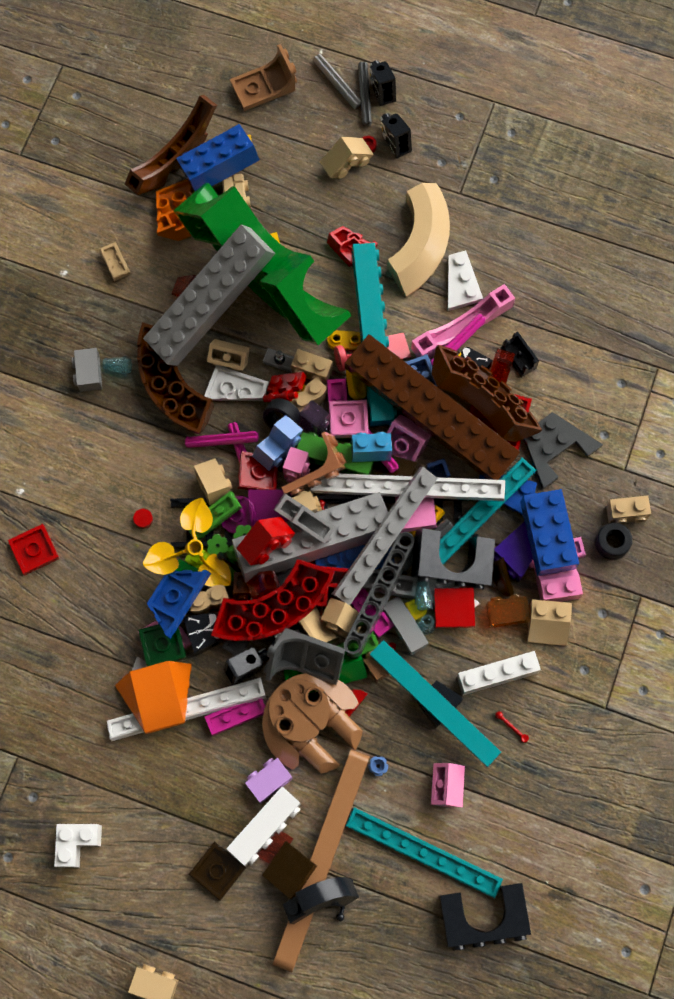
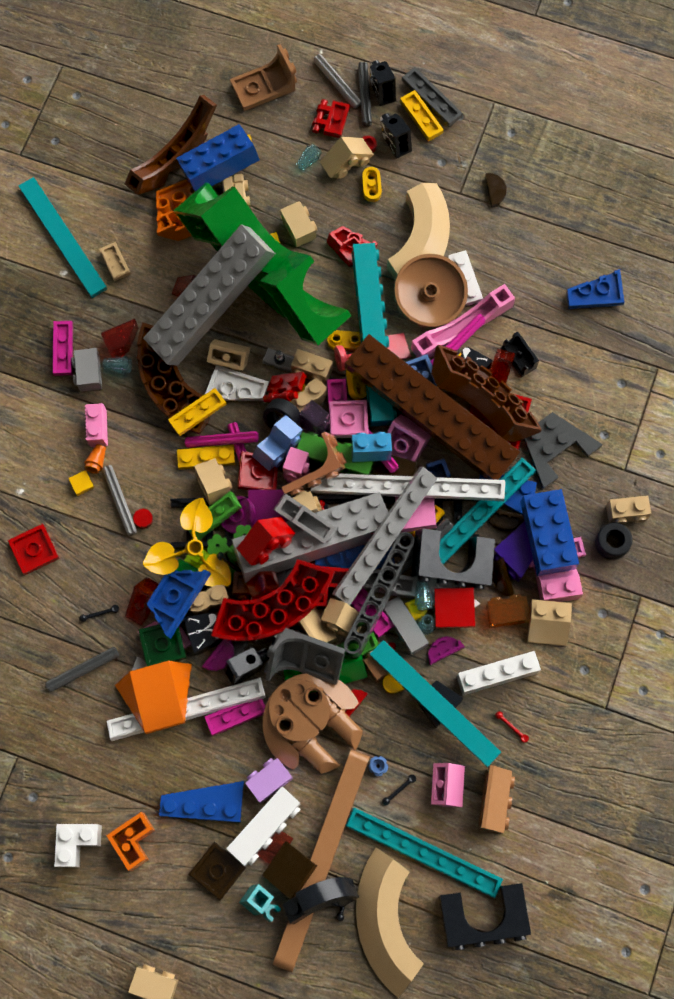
none -> teal tile [18,177,107,298]
none -> dark grey axle [45,647,119,692]
none -> dark pink plate [53,321,73,376]
none -> yellow tile [69,470,94,496]
none -> black hinge [79,605,119,622]
none -> bright pink brick [84,403,108,447]
none -> orange cone [84,444,106,474]
none -> clear red slope [101,319,139,359]
none -> light grey axle [102,465,137,536]
none -> orange brick [106,812,155,872]
none -> clear red slope [125,577,159,626]
none -> blue wing [159,781,244,823]
none -> yellow plate [168,388,227,437]
none -> yellow plate [177,445,235,470]
none -> magenta tile [202,639,234,671]
none -> teal brick [239,884,281,922]
none -> tan brick [280,201,318,247]
none -> clear light blue cone [296,144,322,171]
none -> red plate [312,99,350,138]
none -> tan brick [356,848,424,998]
none -> yellow plate [362,167,382,202]
none -> black hinge [382,775,416,805]
none -> yellow tile [383,674,405,694]
none -> medium nougat dish [394,254,468,328]
none -> yellow plate [400,90,444,142]
none -> dark grey plate [402,67,463,127]
none -> magenta tile [428,636,465,666]
none -> medium nougat slope [478,765,515,834]
none -> dark brown tile [485,173,507,208]
none -> dark brown tile [488,509,524,531]
none -> blue wing [566,269,625,309]

